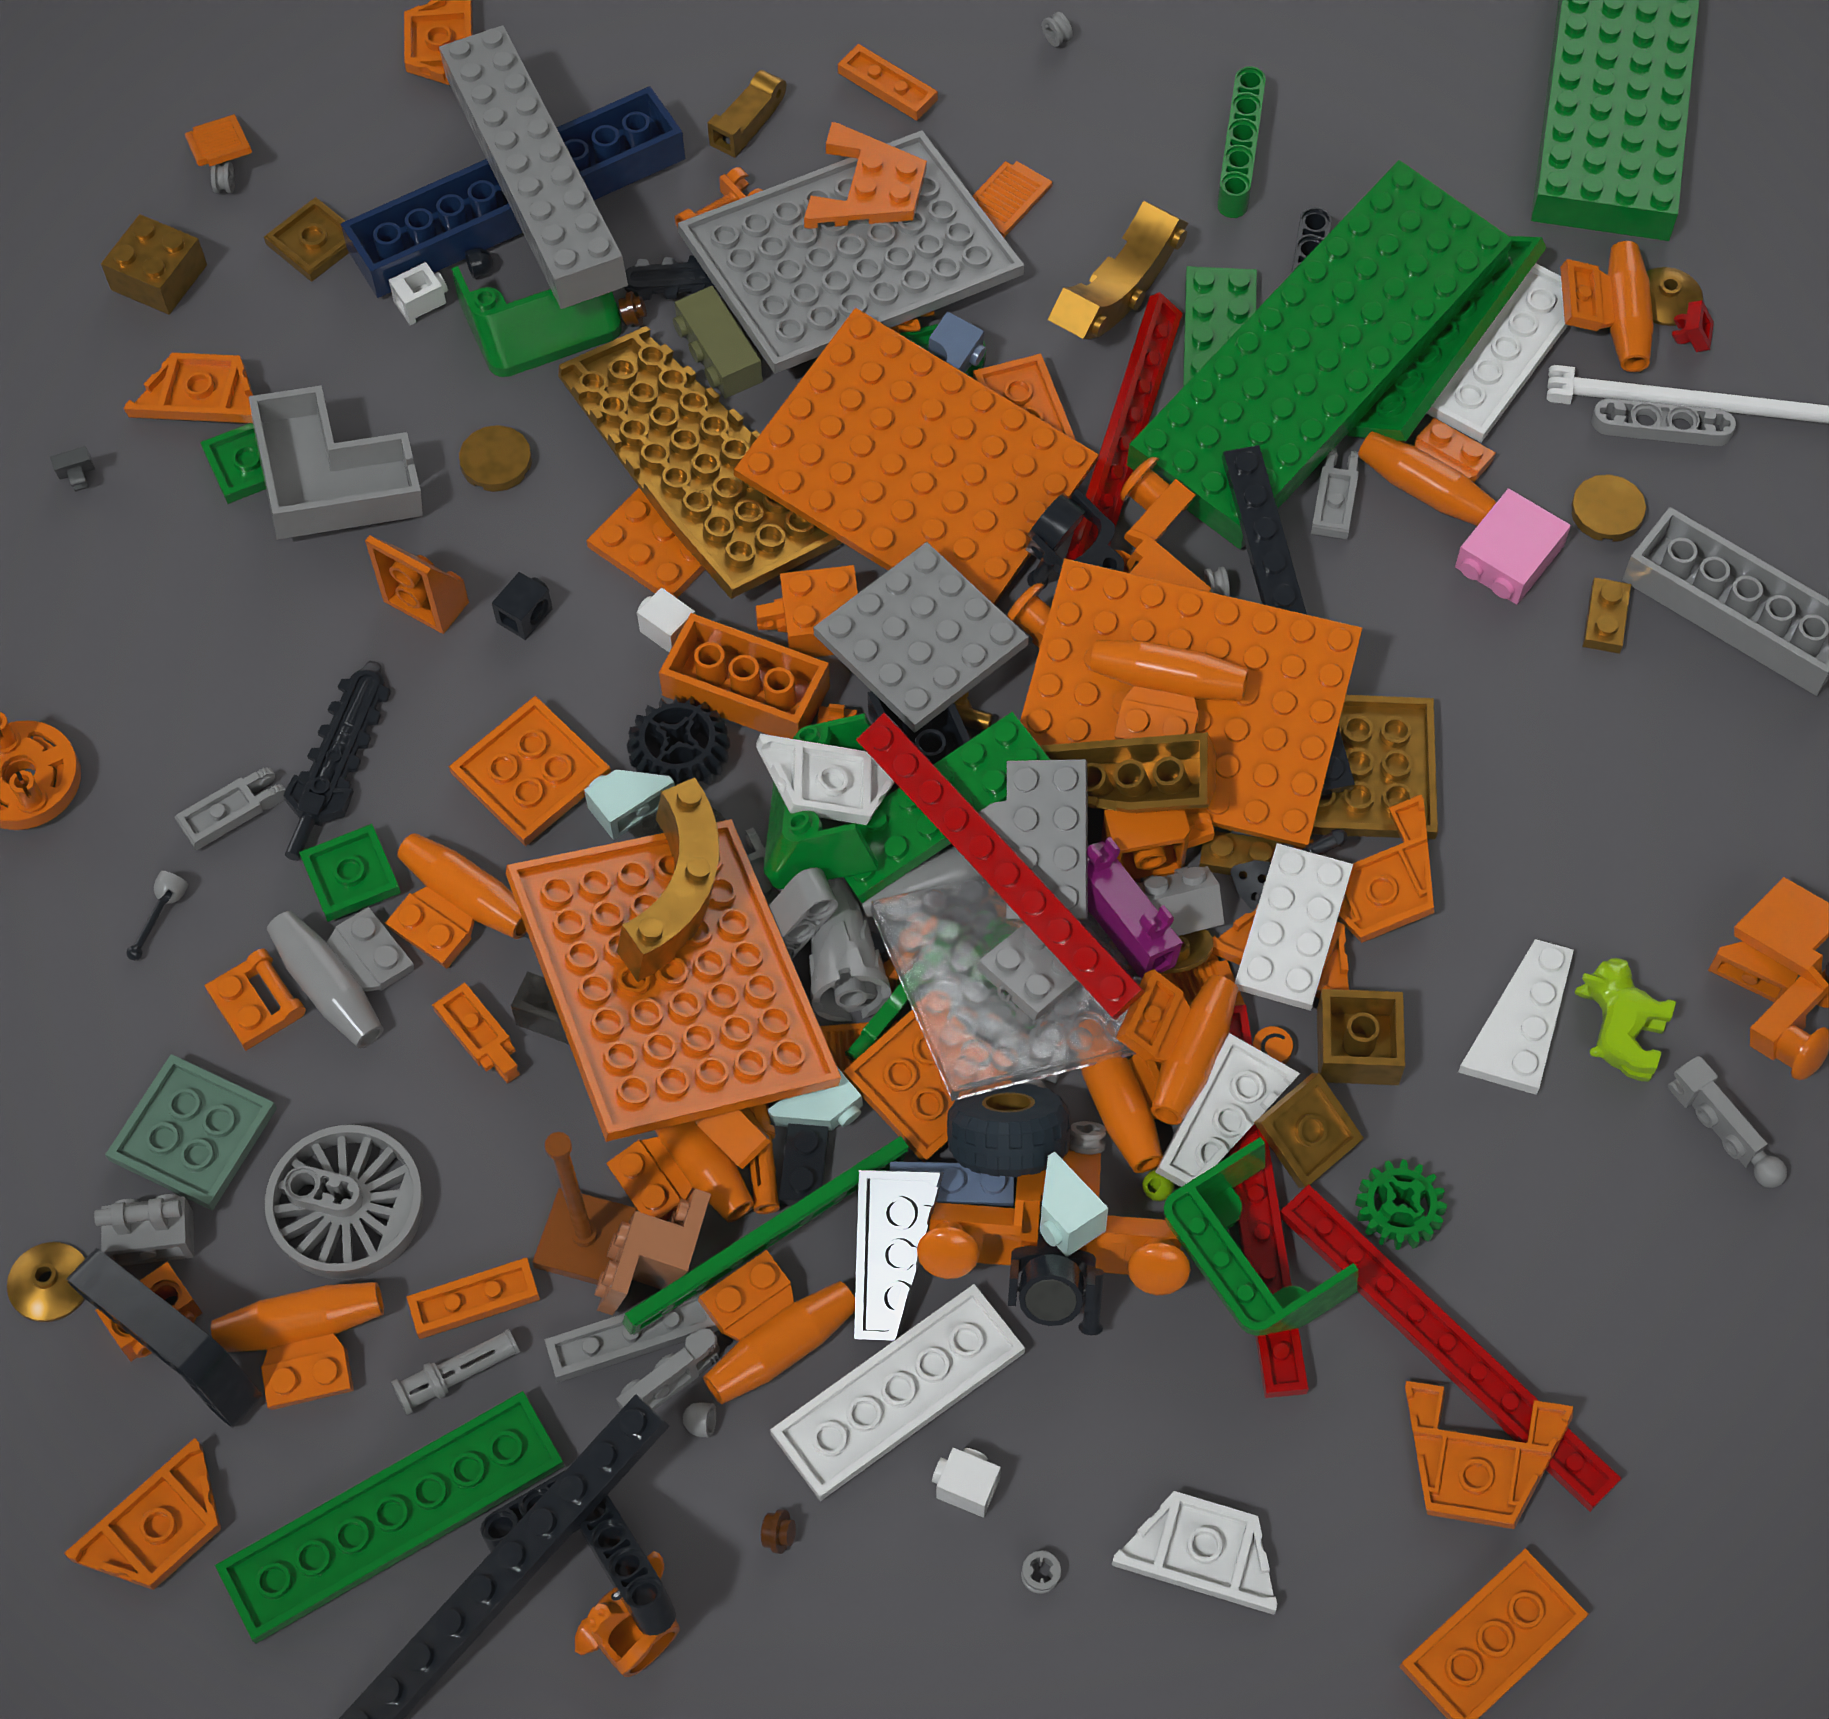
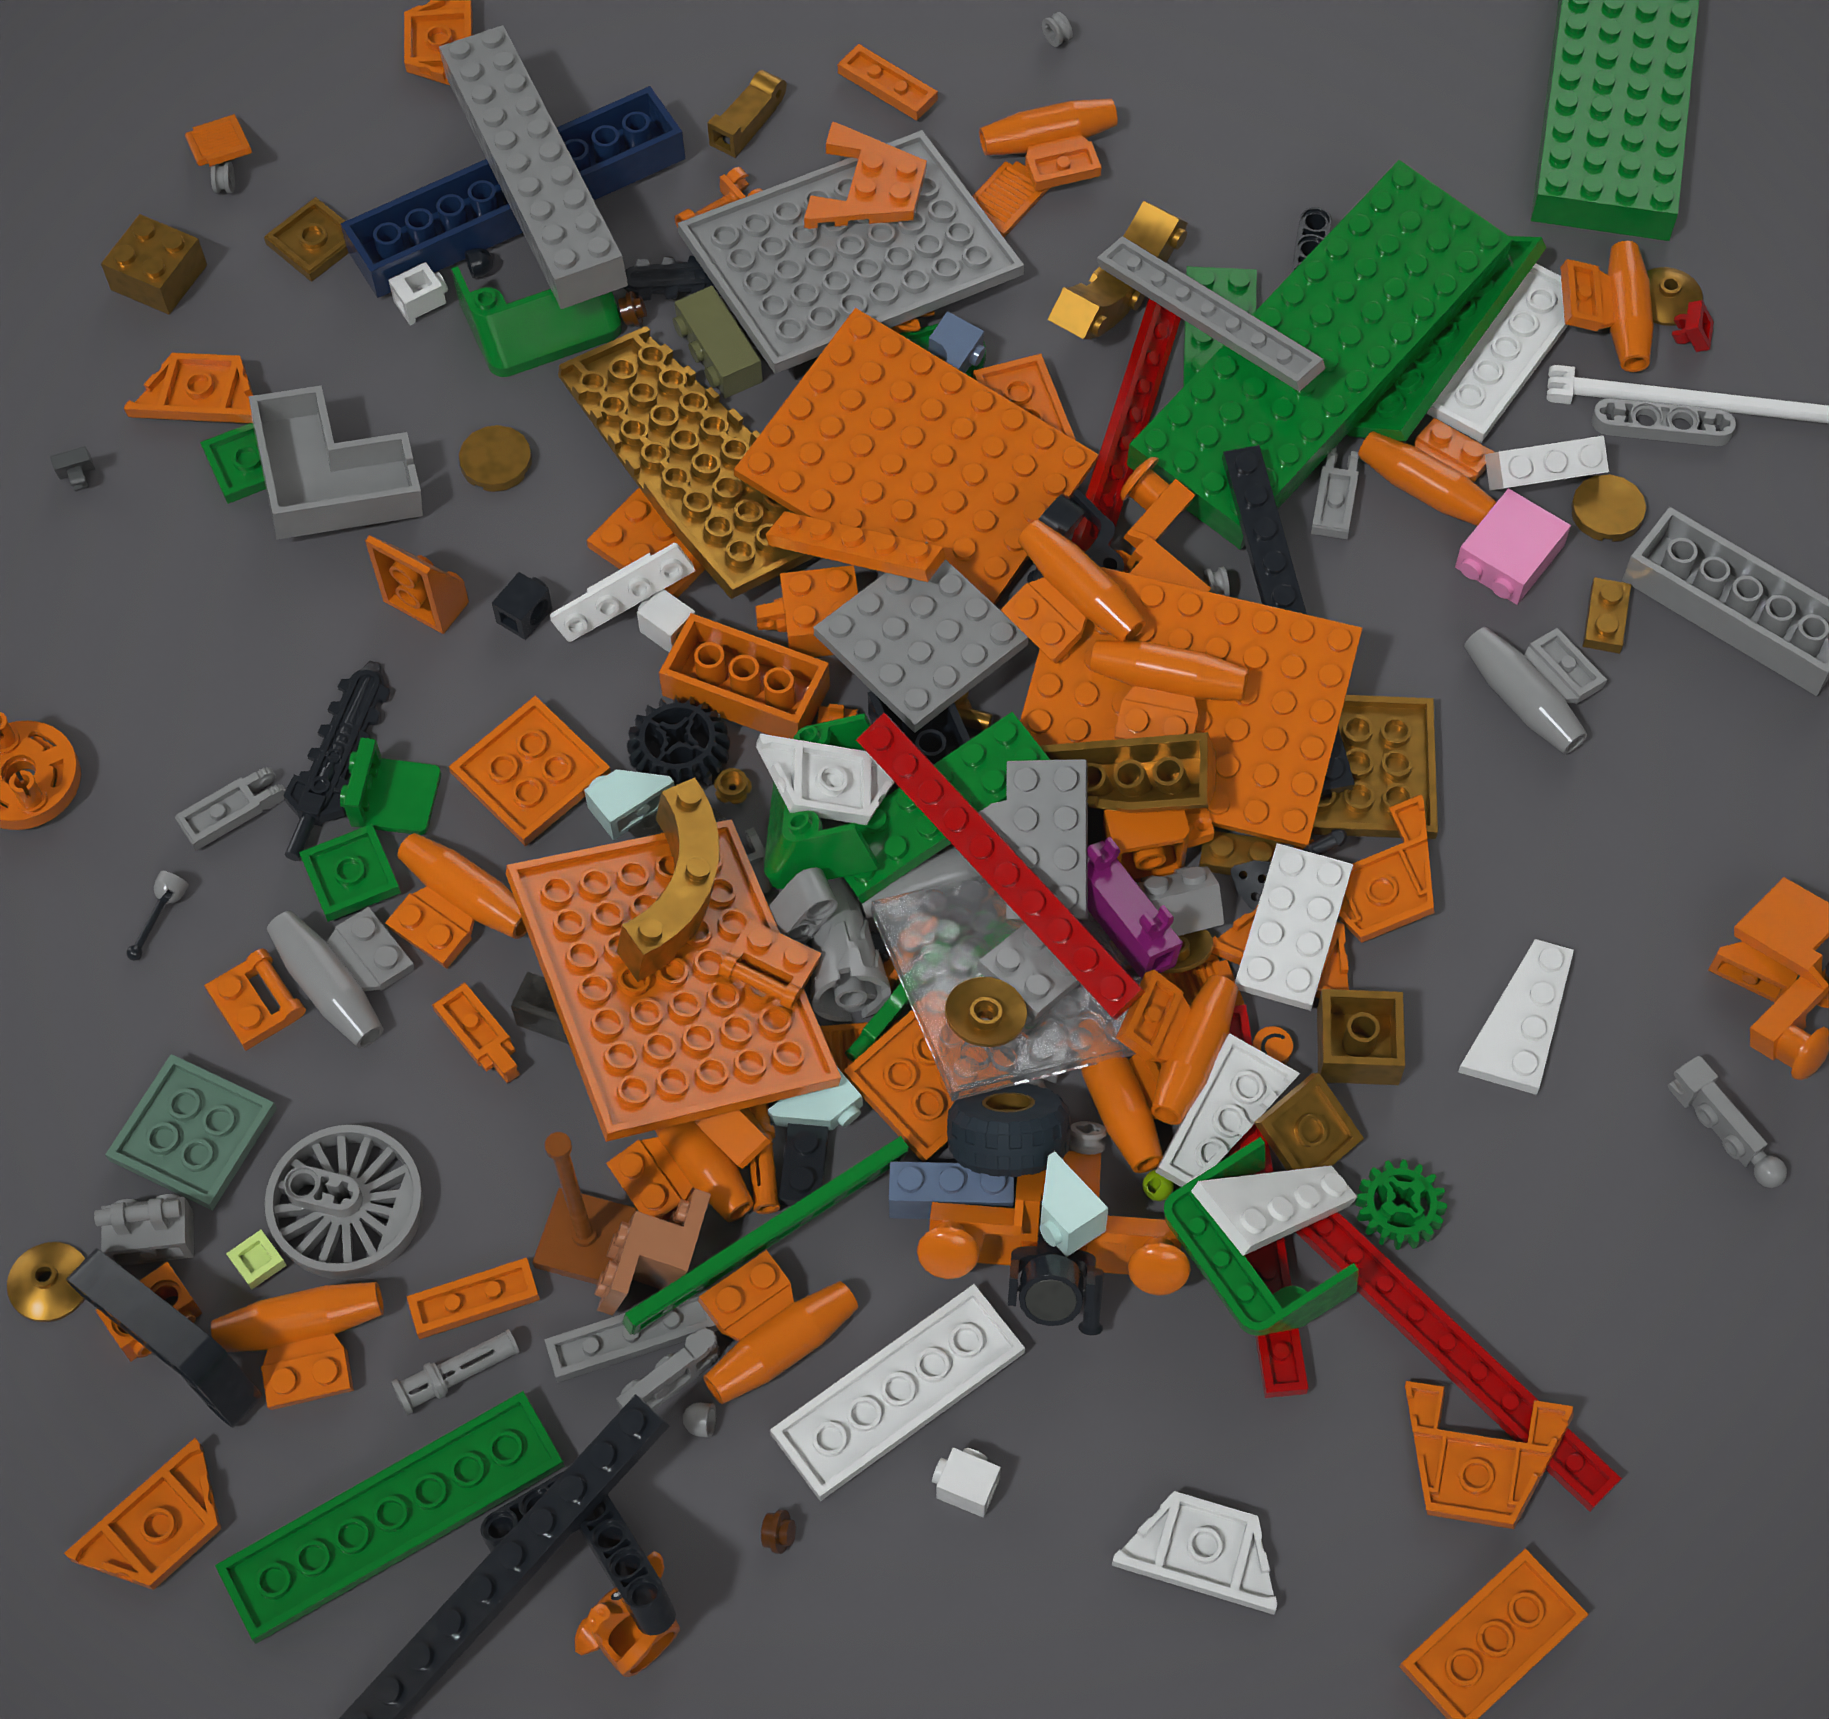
wing [854,1170,944,1341] -> none
light grey bush [1021,1551,1061,1594] -> none
green beam [1217,66,1266,218] -> none
lime animal [1575,958,1676,1082] -> none
none -> yellowish green plate [226,1230,287,1290]
none -> green bracket [340,738,441,835]
none -> white bracket [550,543,695,642]
none -> pearl gold plate [714,768,752,805]
none -> orange plate [718,919,822,1010]
none -> orange plate [766,511,946,582]
none -> pearl gold dish [945,977,1027,1047]
none -> orange plate [979,99,1118,191]
none -> orange plate [1001,520,1146,664]
none -> light grey plate [1097,236,1325,392]
none -> white wing [1191,1166,1357,1256]
none -> light grey plate [1464,627,1607,755]
none -> white brick [1485,435,1609,491]

